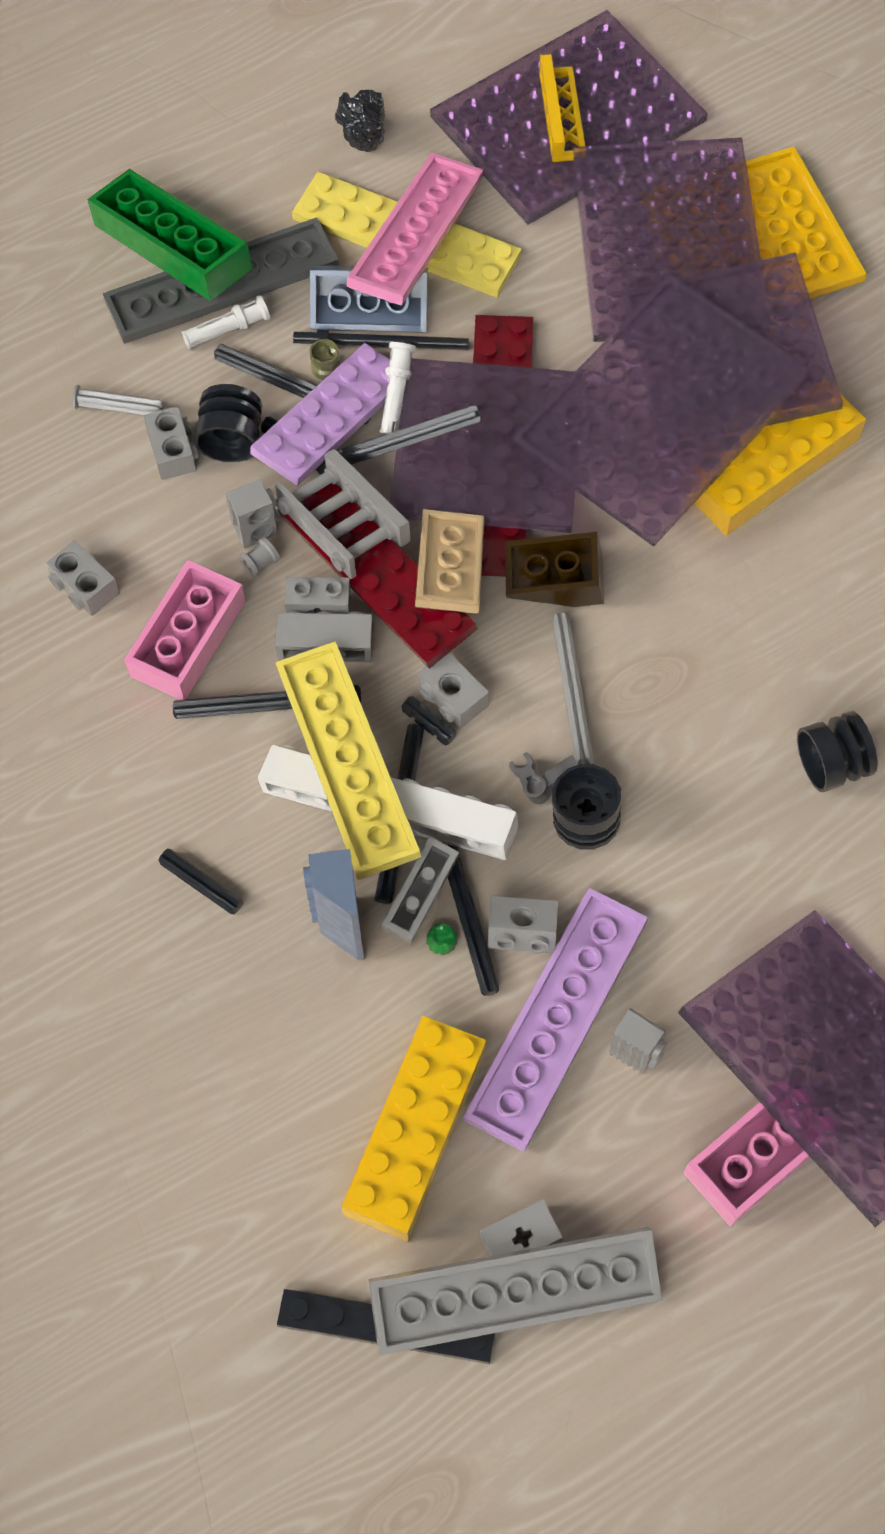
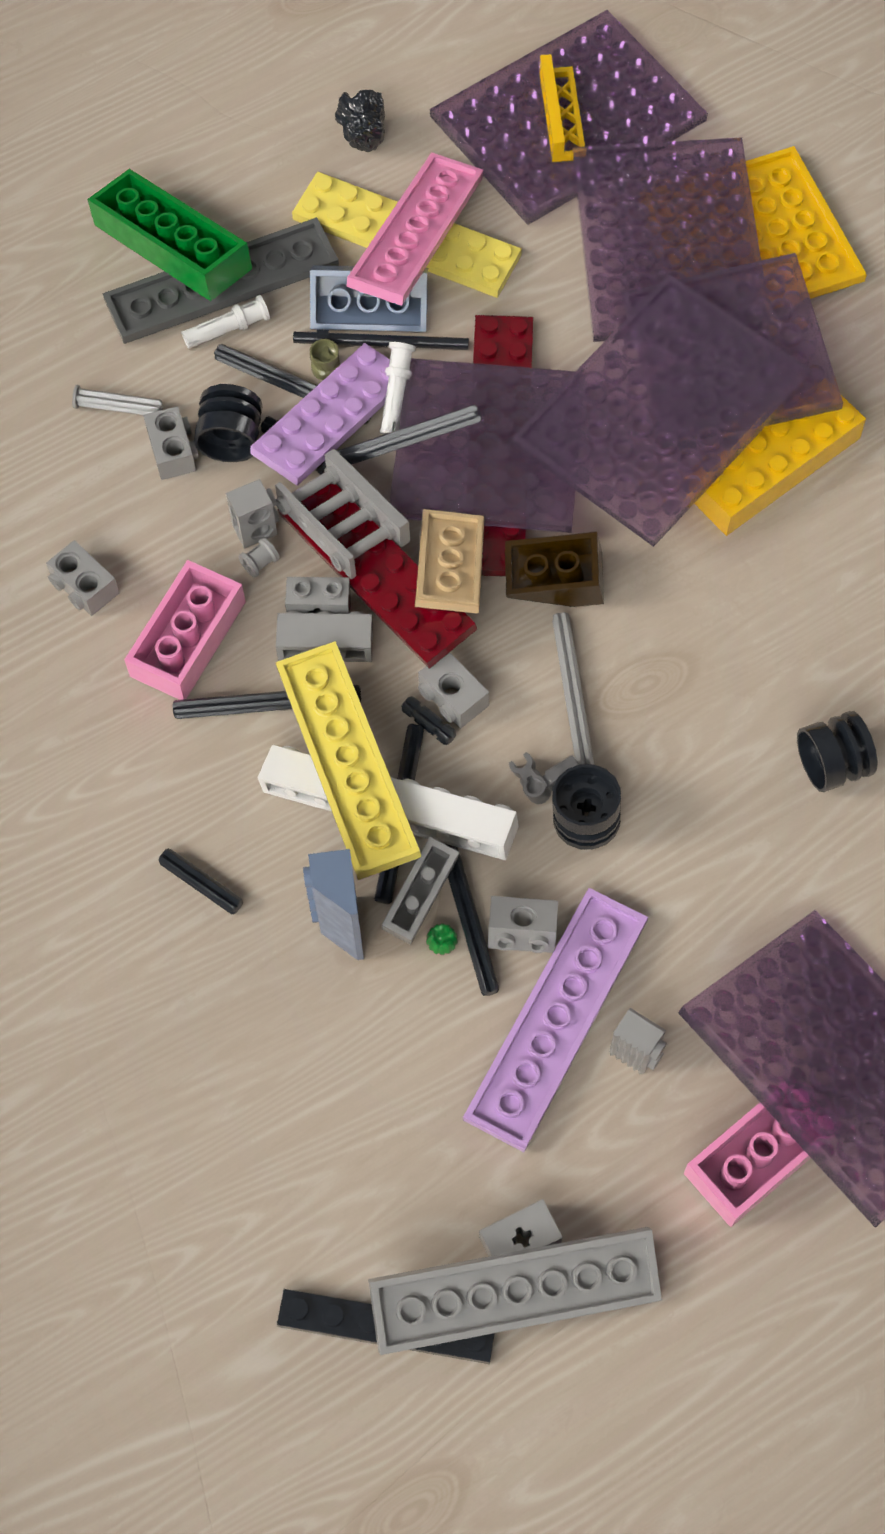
yellow brick [341,1015,486,1242] -> none

